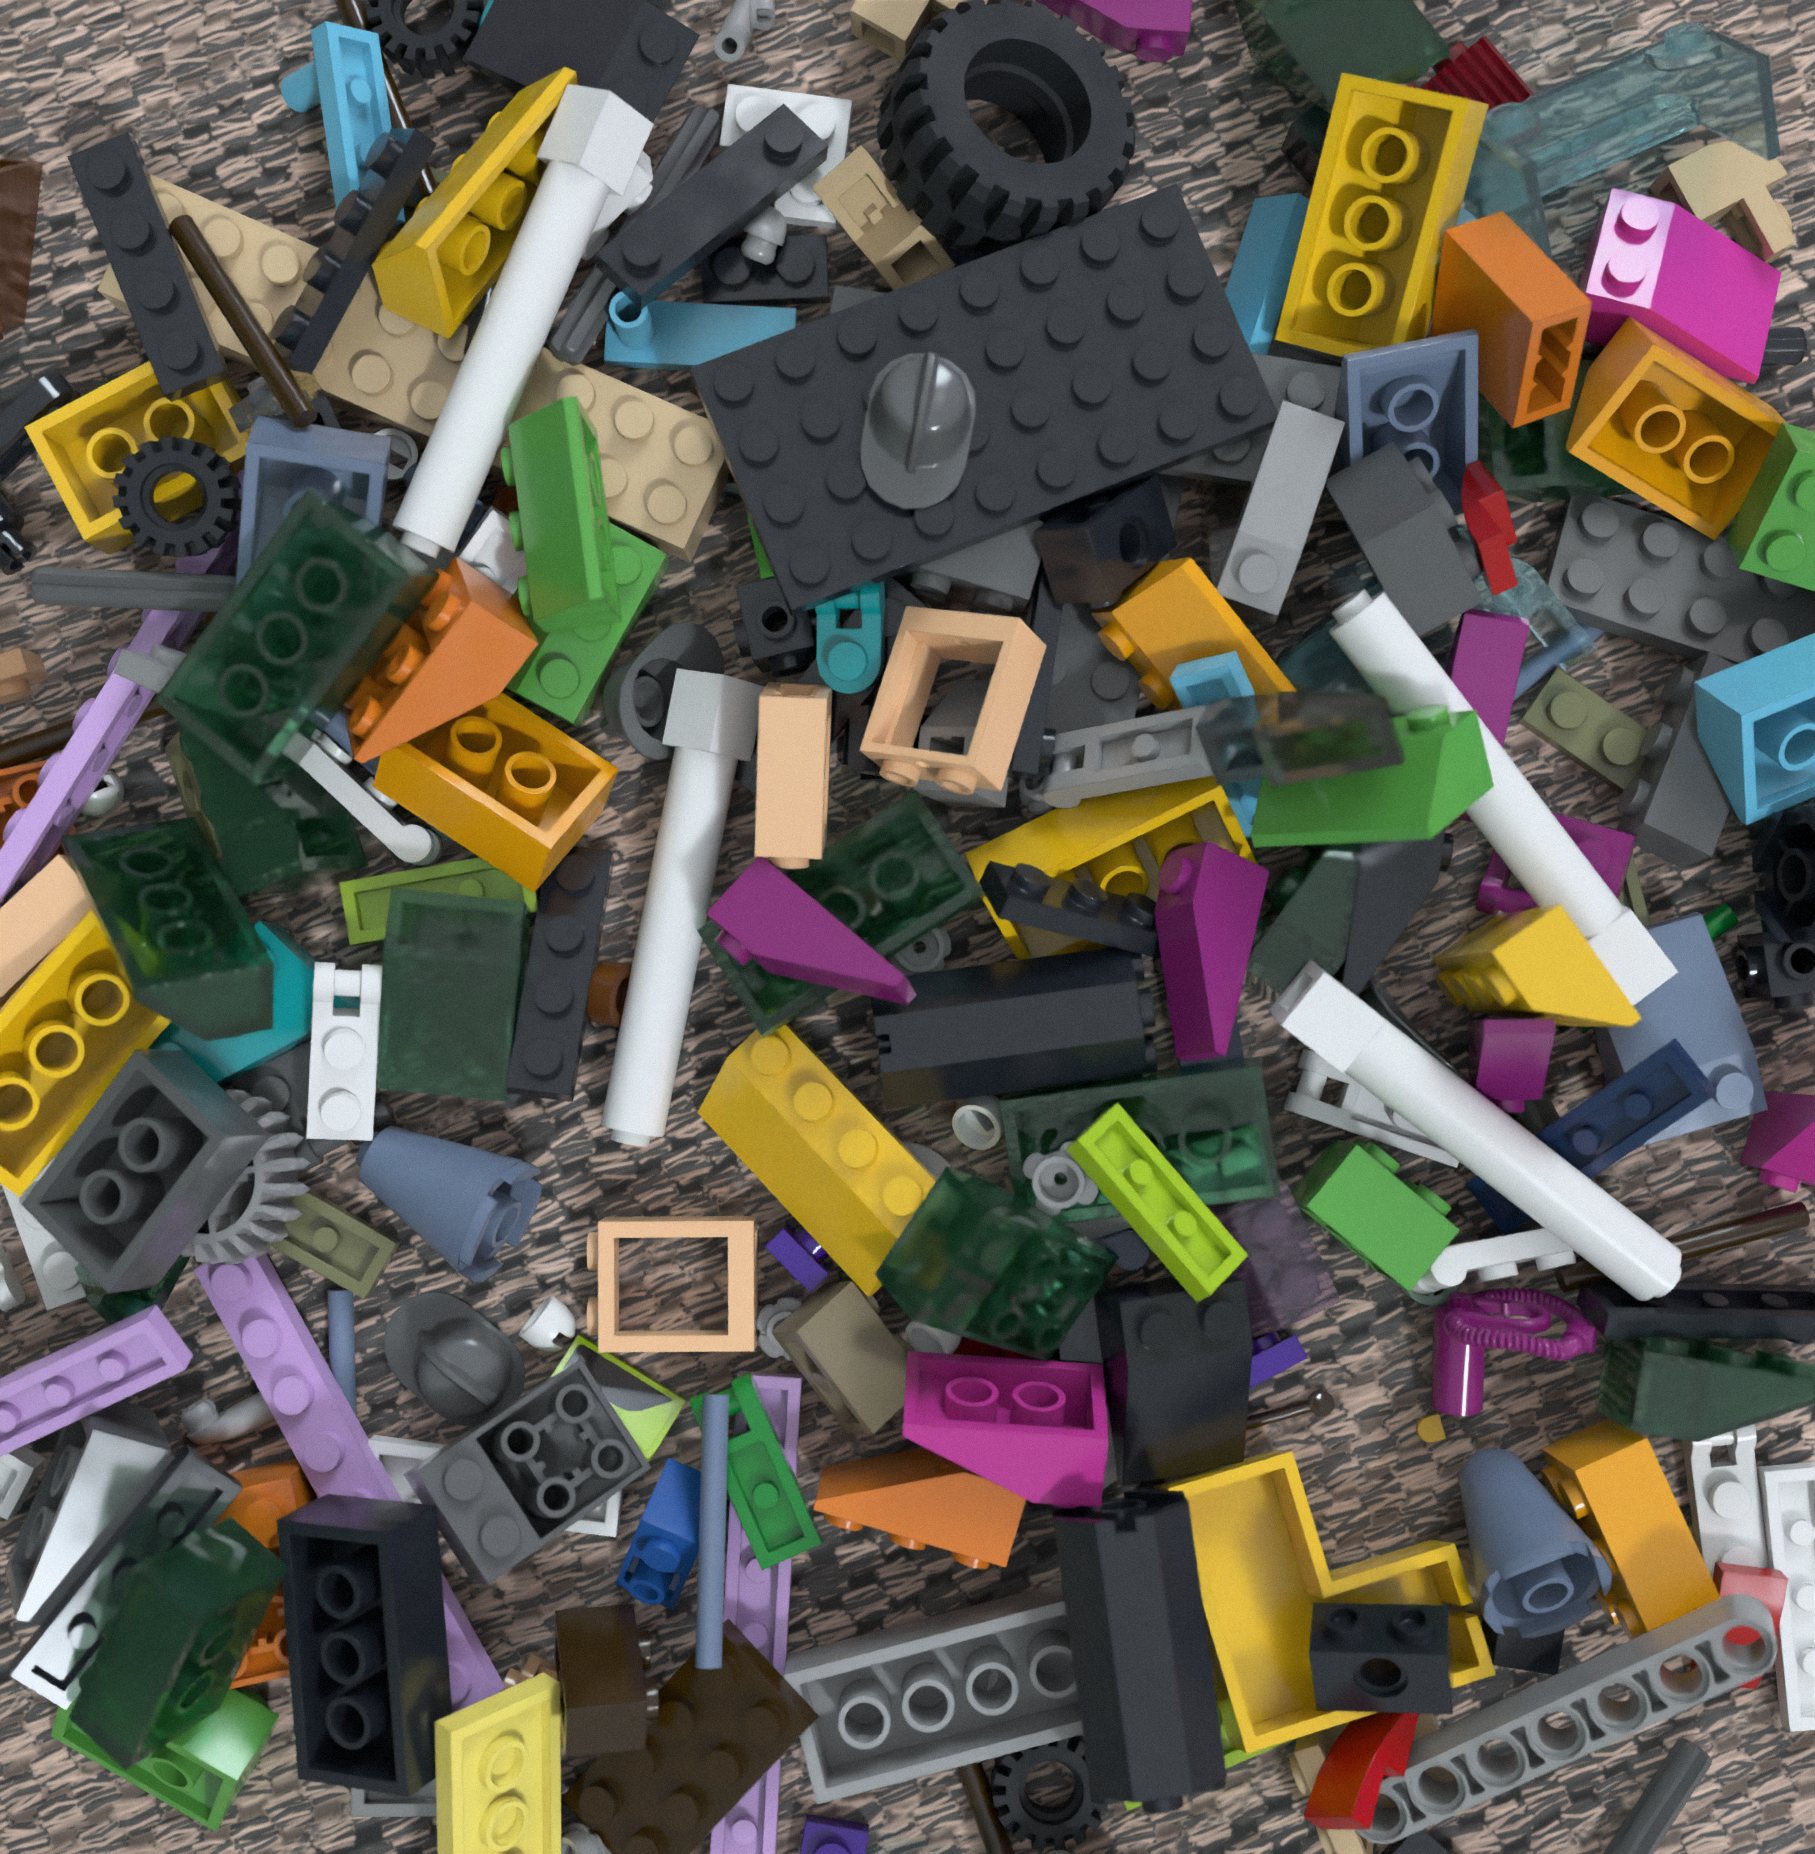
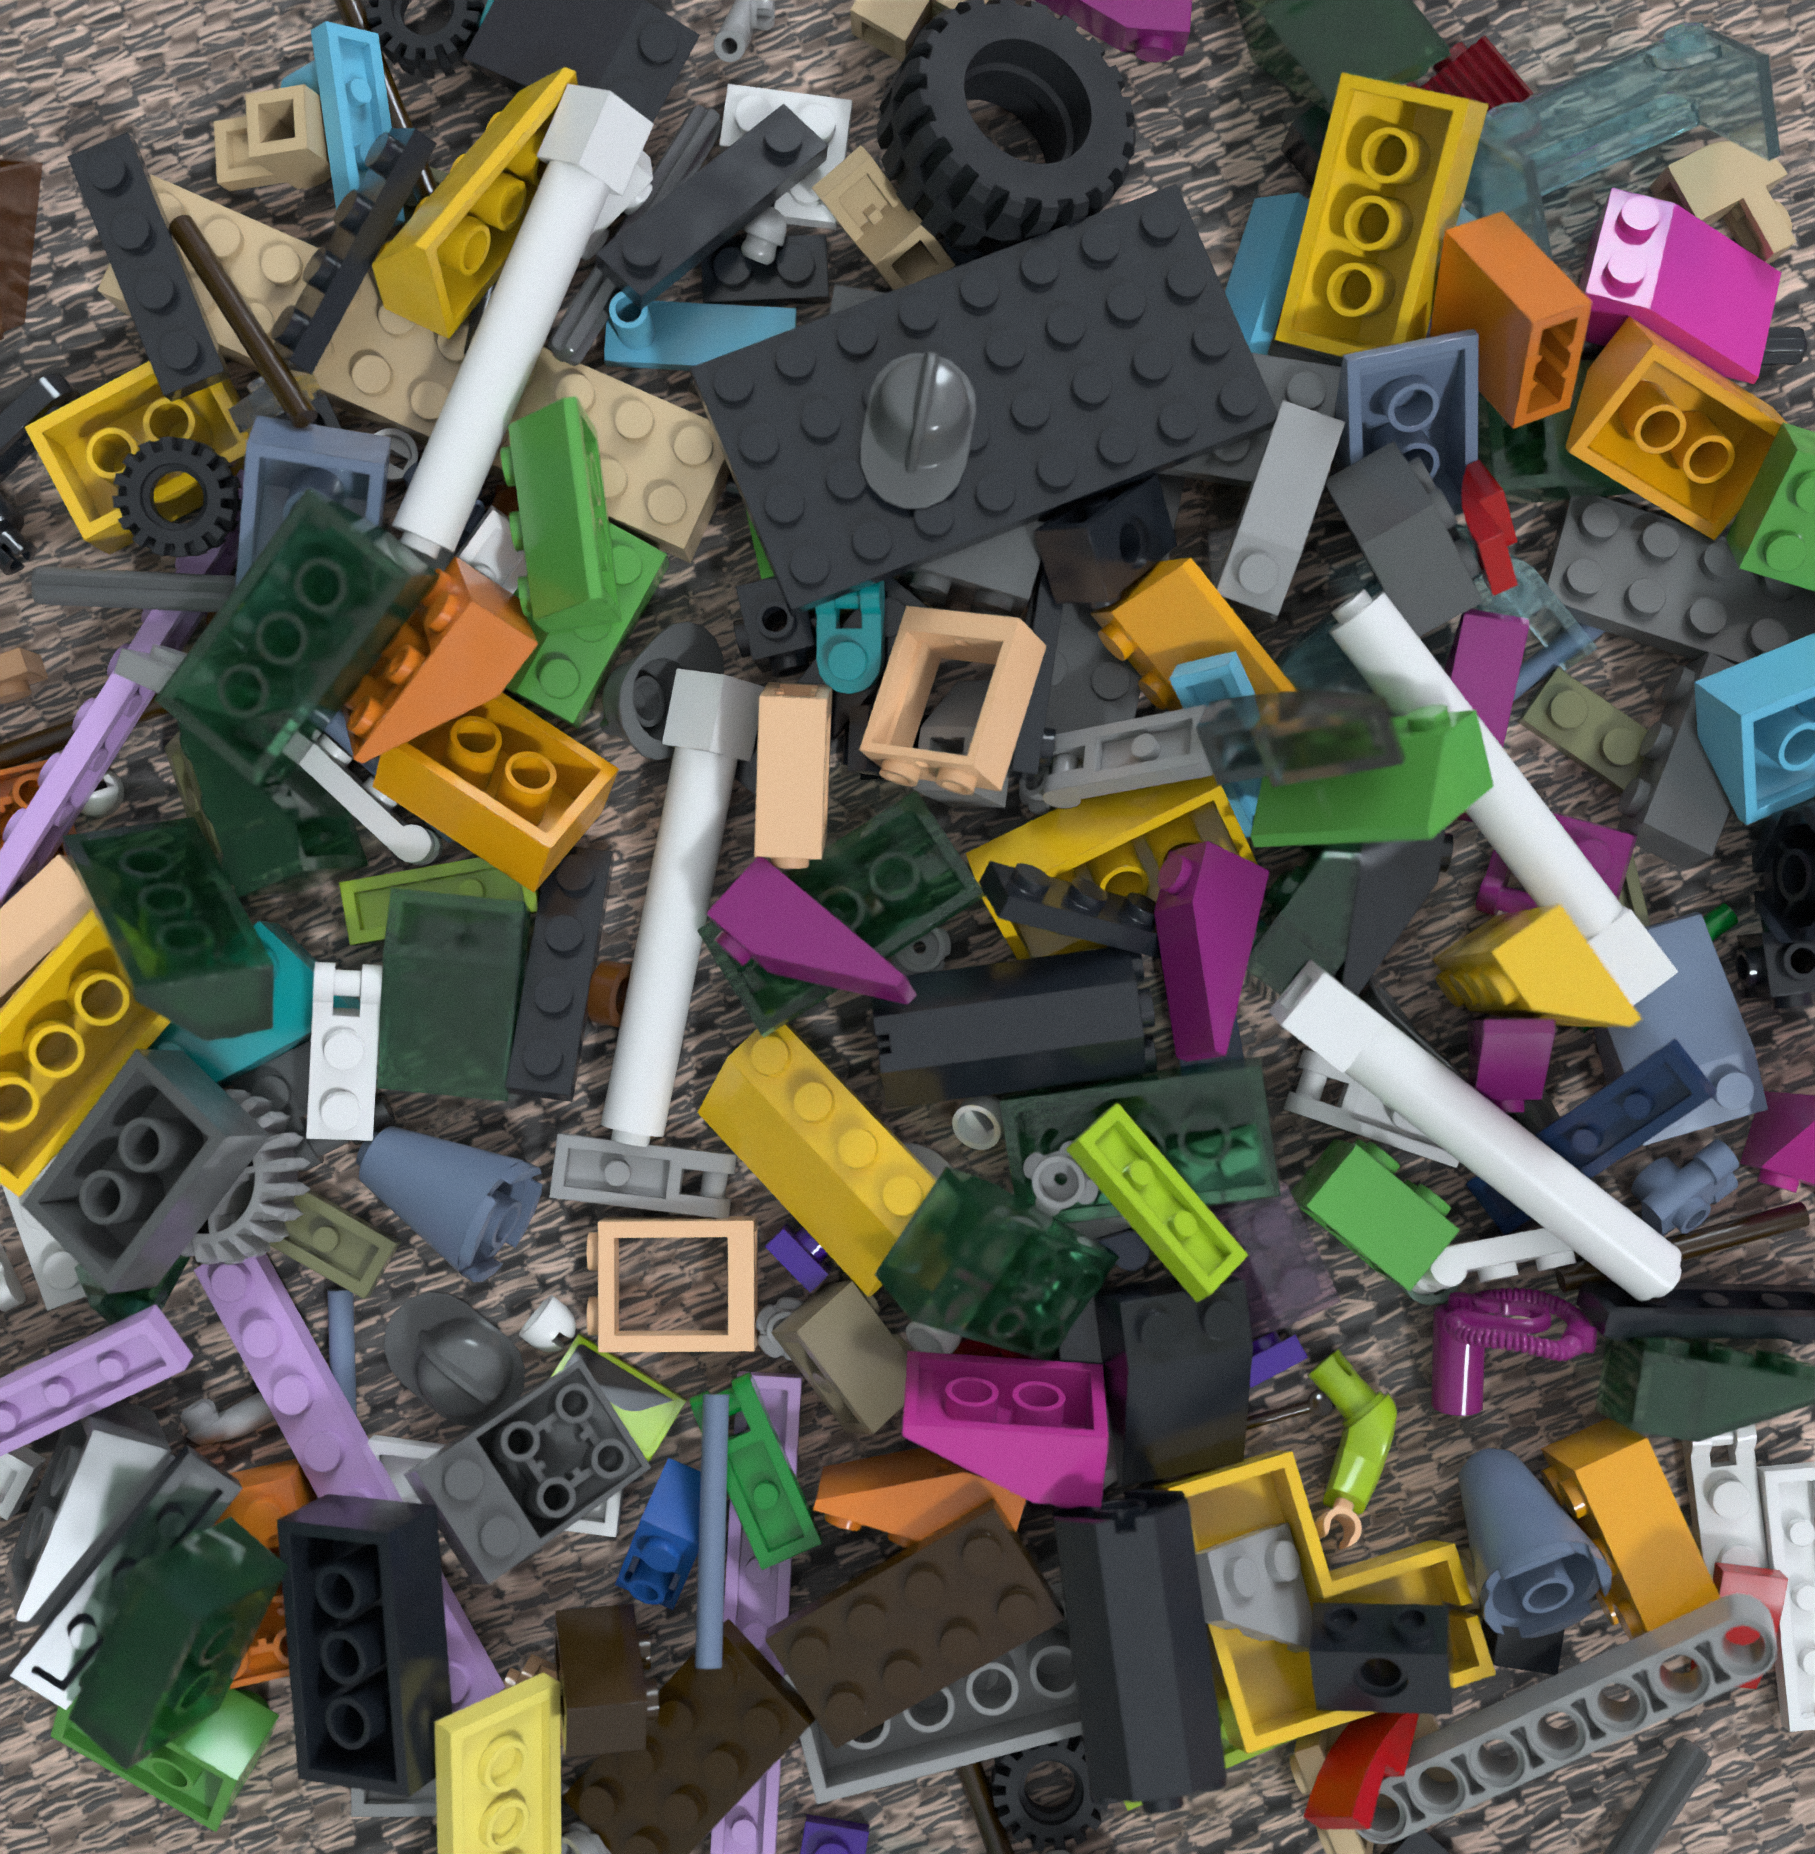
yellow piece [1416,1413,1446,1443] -> none
none -> tan brick [214,84,331,191]
none -> light grey plate [549,1133,737,1218]
none -> dark brown plate [765,1498,1065,1749]
none -> light grey wing [1196,1522,1312,1653]
none -> lime arm [1307,1348,1397,1550]
none -> sand blue plate [1631,1139,1739,1237]

